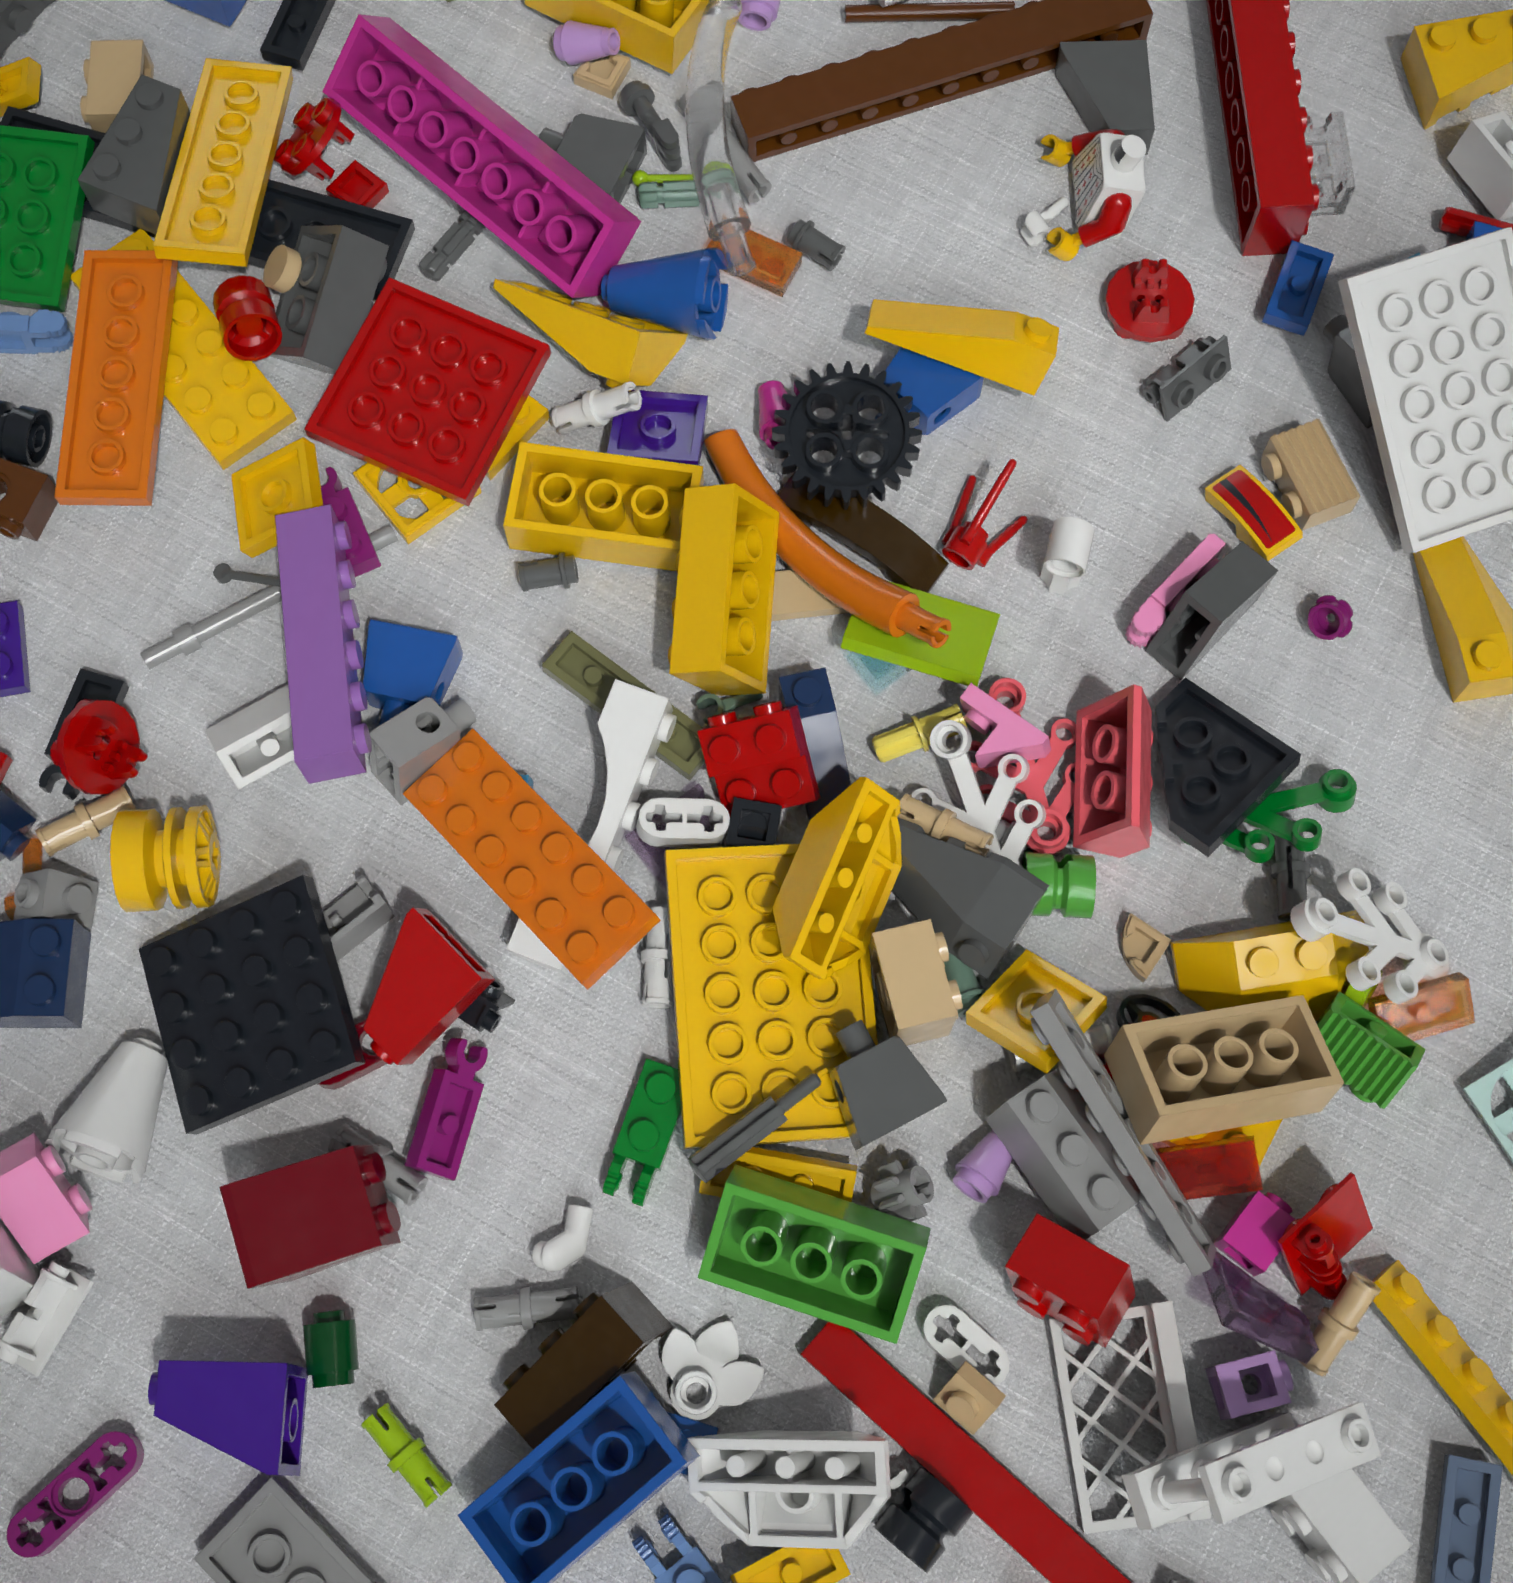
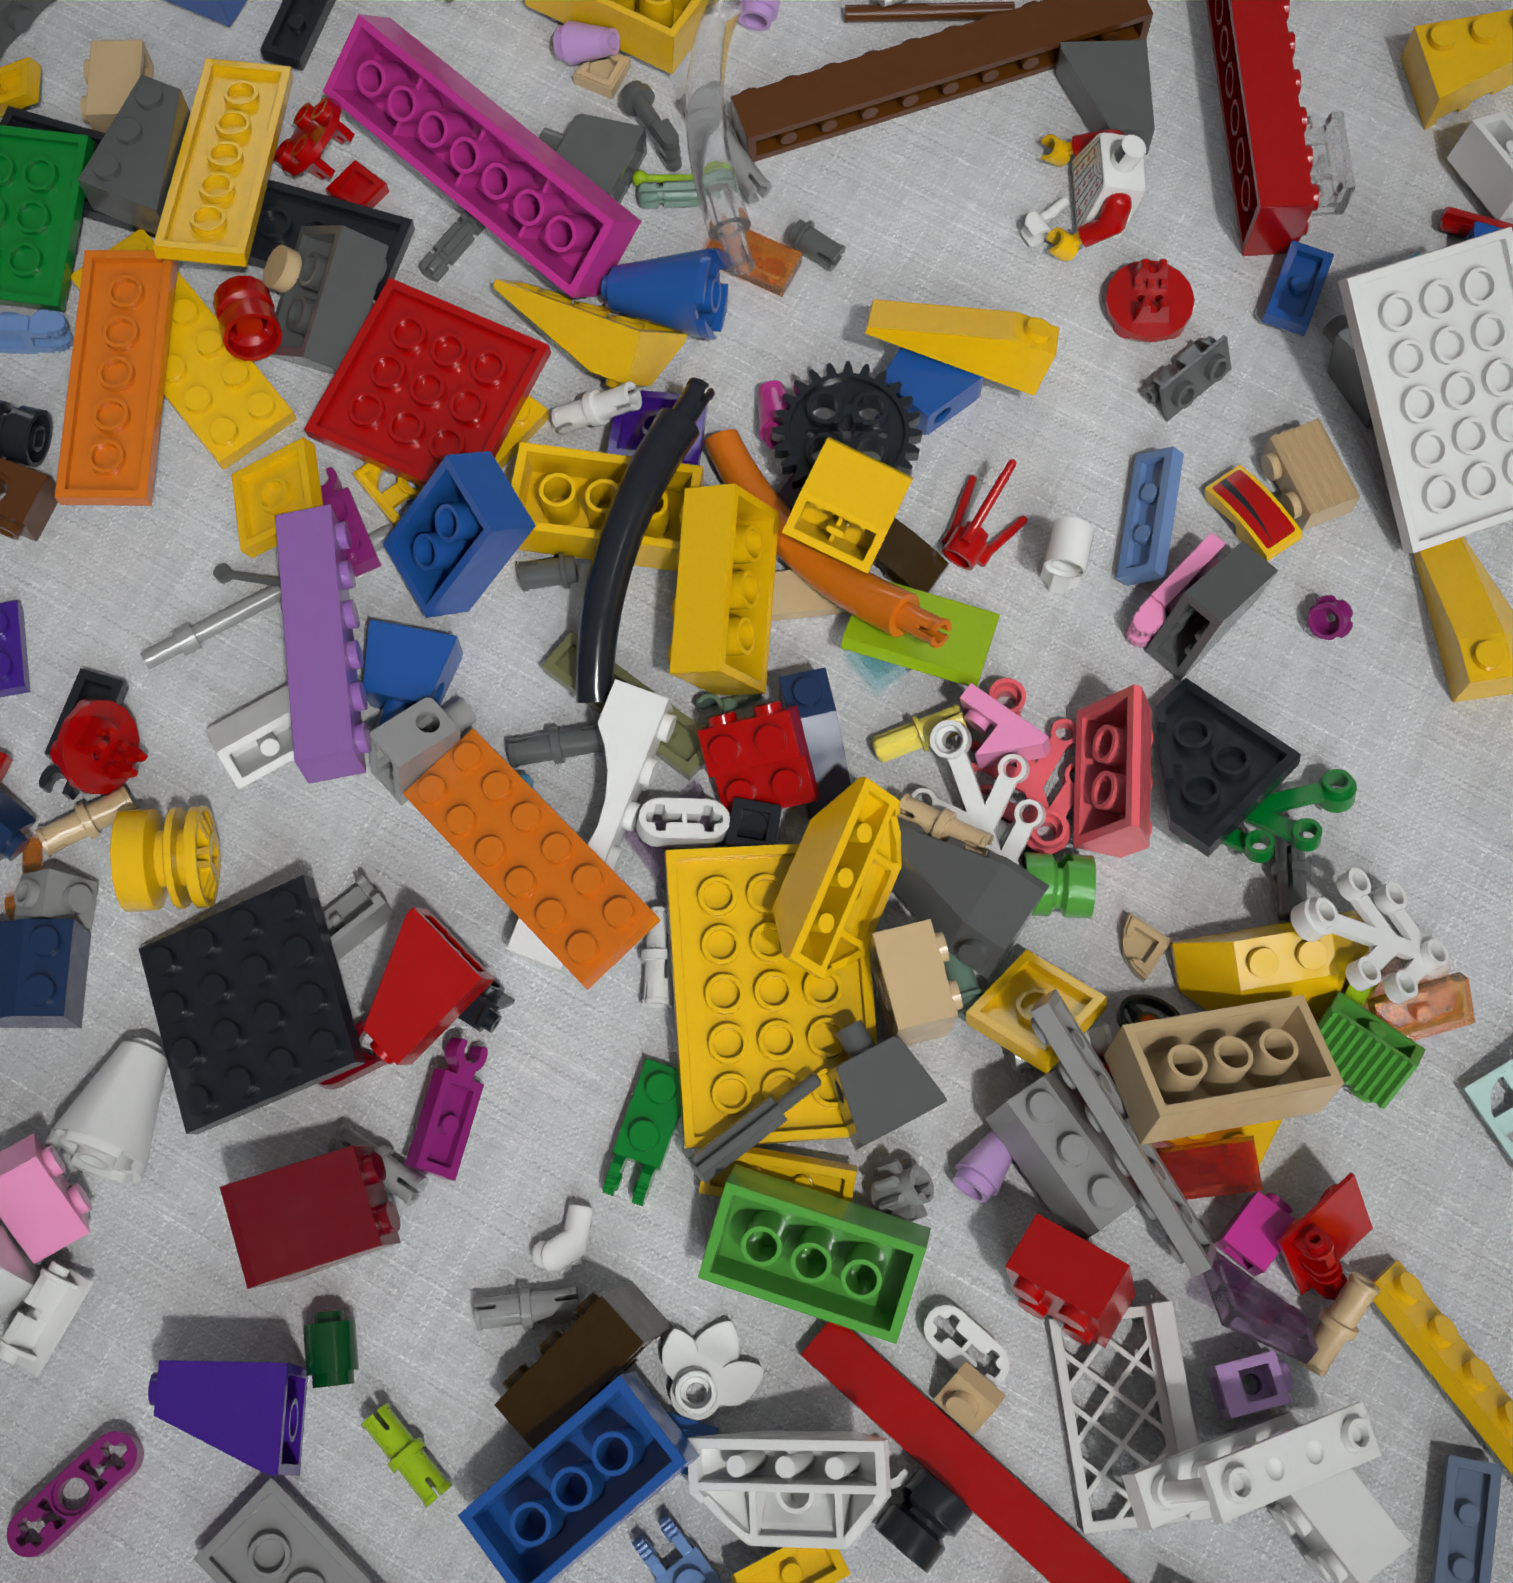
none -> blue brick [383,451,536,618]
none -> dark grey pin [507,722,605,768]
none -> black animal [576,377,715,703]
none -> yellow slope [782,437,913,574]
none -> medium blue plate [1116,446,1184,586]

